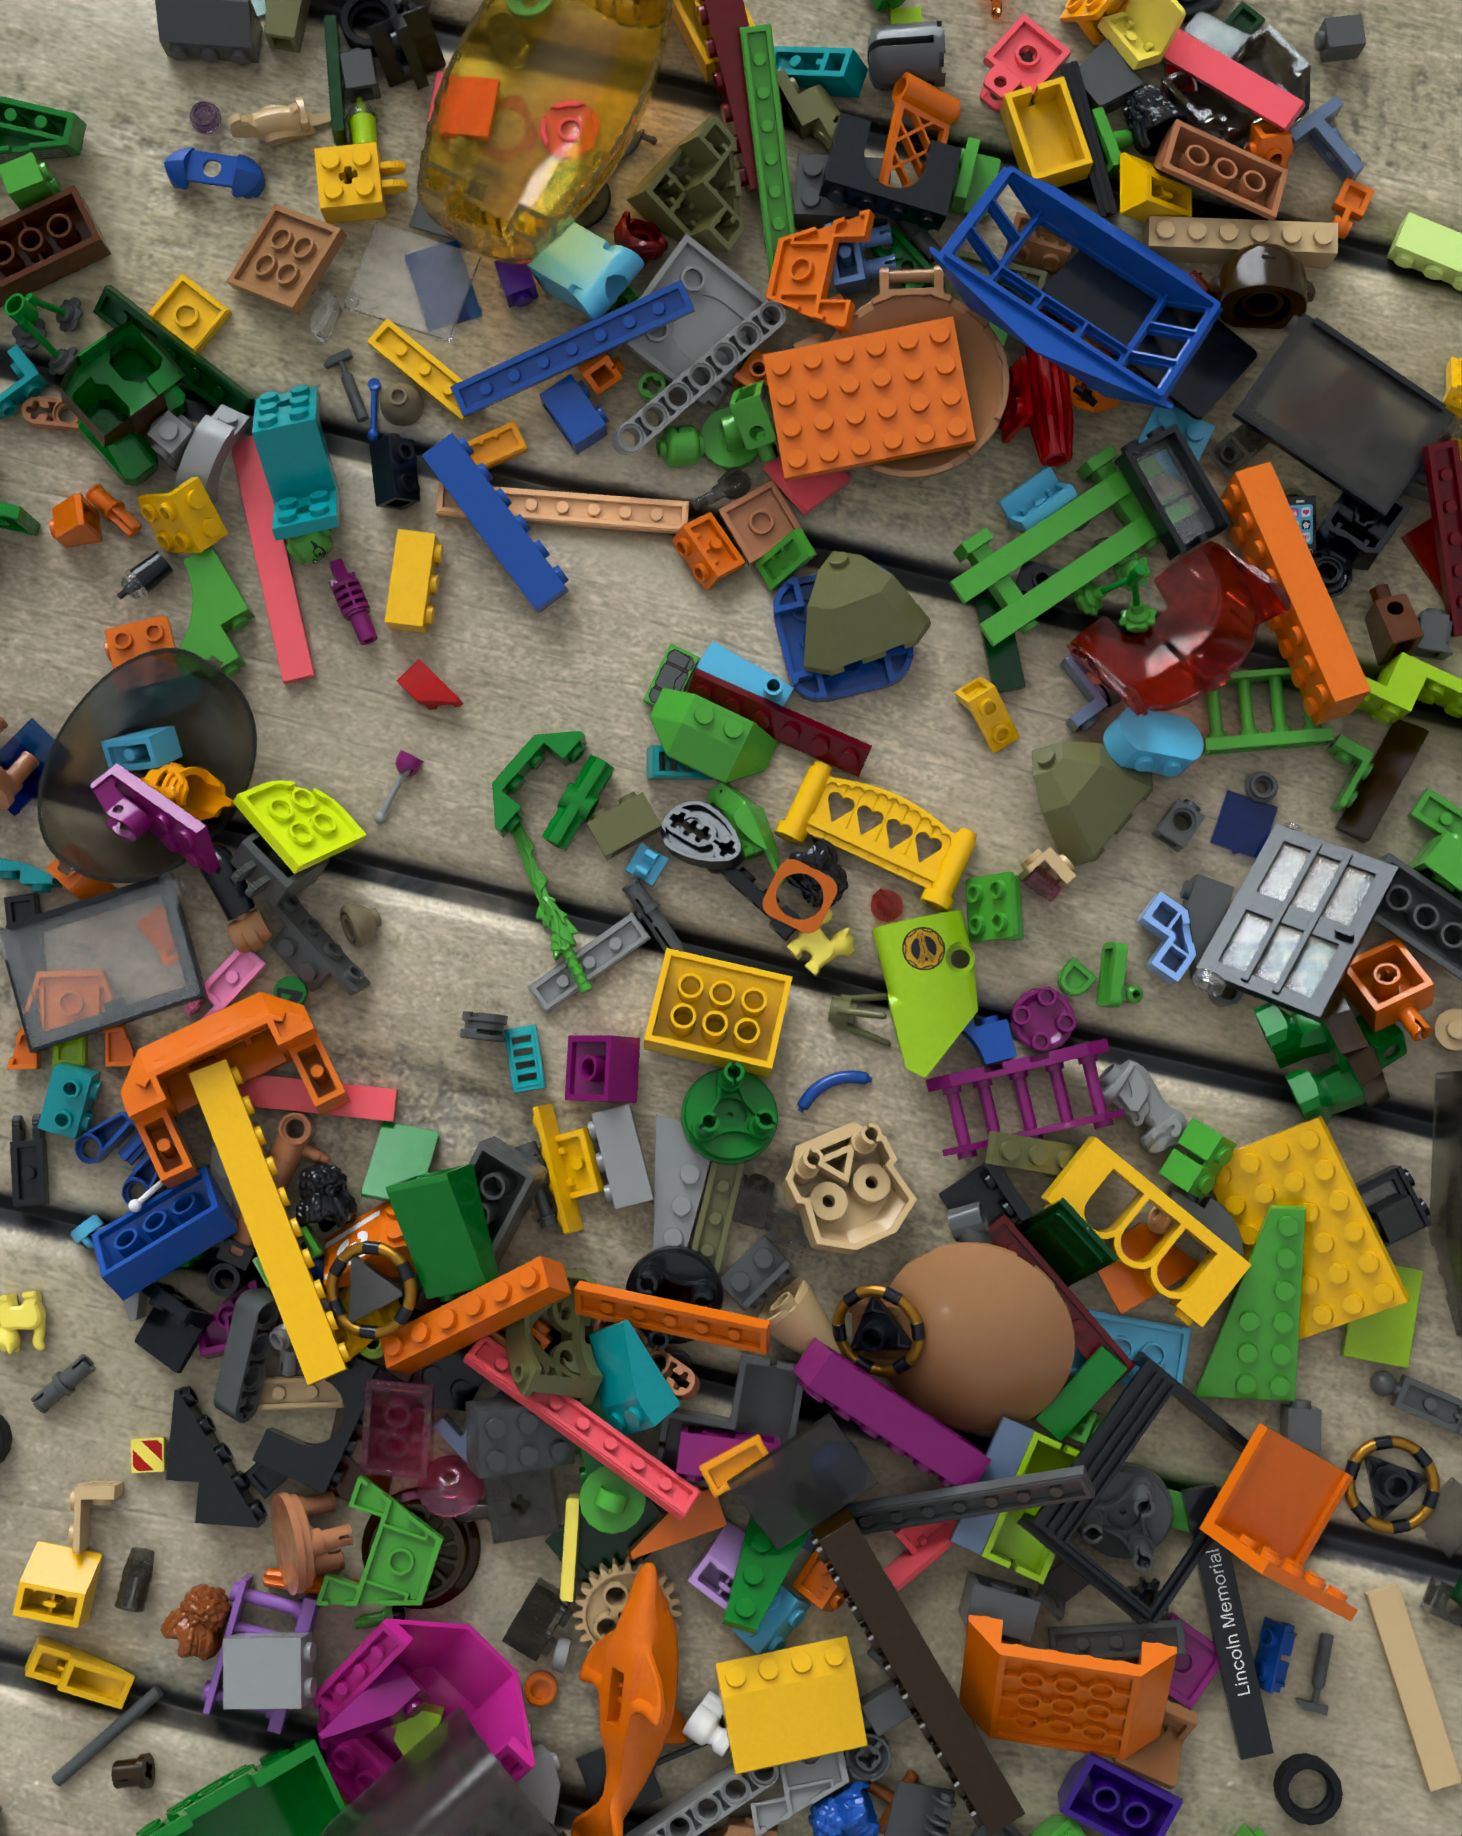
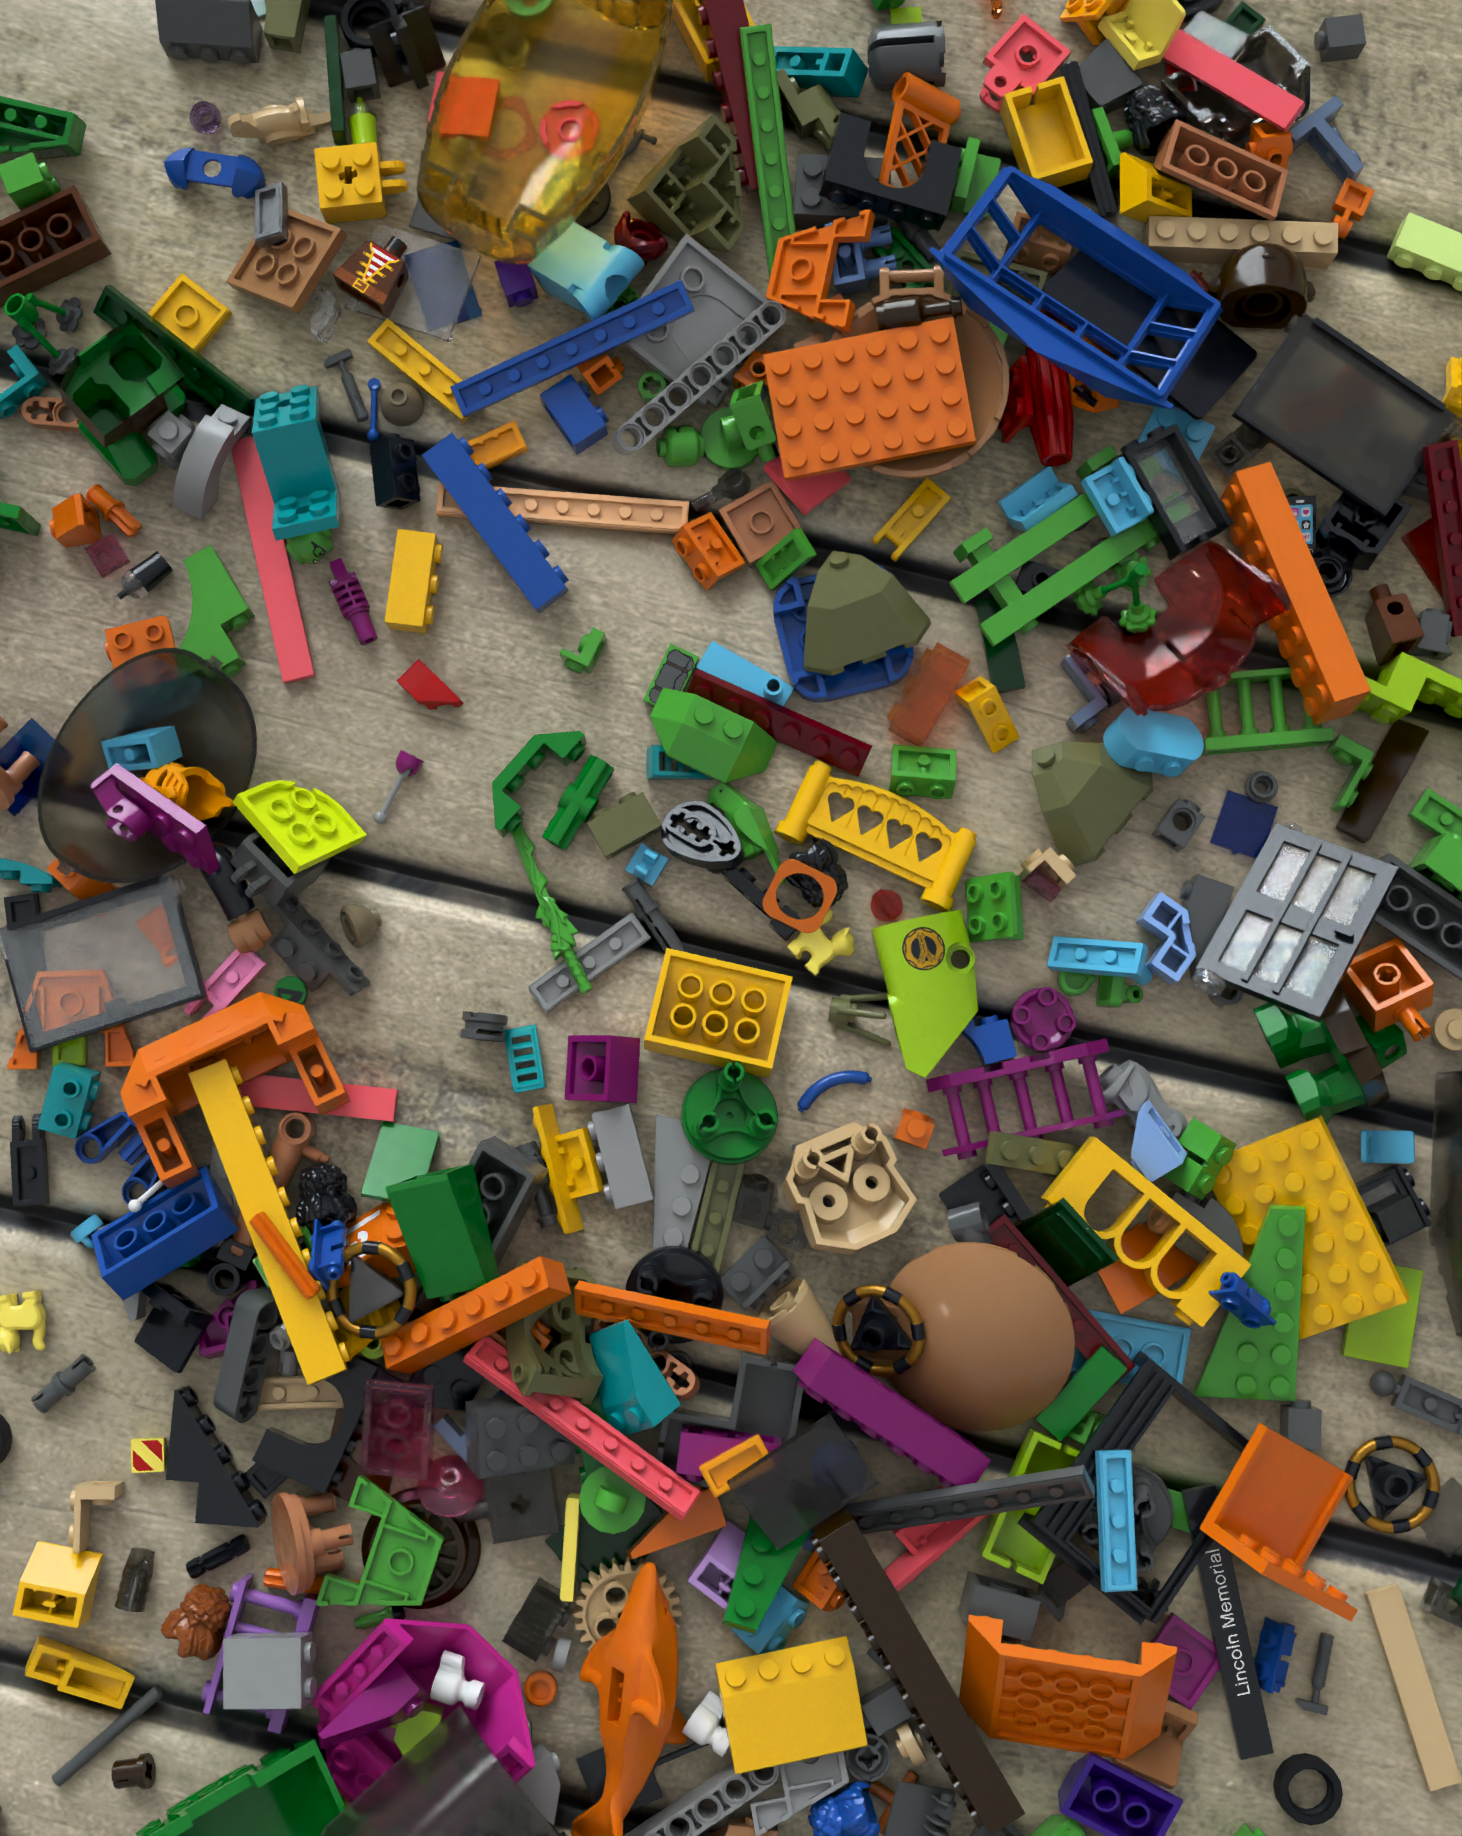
yellow bracket [137,477,228,553] -> none
sand blue tile [949,1415,1034,1555] -> none
dark grey tile [1048,1619,1186,1660] -> none
none -> clear pink tile [85,533,130,577]
none -> black axle [186,1534,250,1579]
none -> orange axle [249,1211,321,1300]
none -> flat silver tile [254,182,288,248]
none -> blue hinge [308,1218,347,1290]
none -> reddish brown torso [333,236,409,318]
none -> white piece [430,1650,485,1710]
none -> bright green bracket [560,628,607,674]
none -> yellow hinge [871,477,951,562]
none -> dark brown piece [876,295,963,331]
none -> clear orange brick [886,642,971,747]
none -> bright green bracket [889,744,957,799]
none -> orange brick [893,1108,935,1150]
none -> tan wheel [895,1720,928,1767]
none -> medium azure piece [1047,936,1153,985]
none -> medium azure bracket [1080,456,1154,537]
none -> medium azure tile [1095,1449,1138,1592]
none -> light blue slope [1131,1100,1187,1182]
none -> blue hinge [1209,1272,1277,1329]
none -> medium azure bracket [1361,1130,1415,1164]

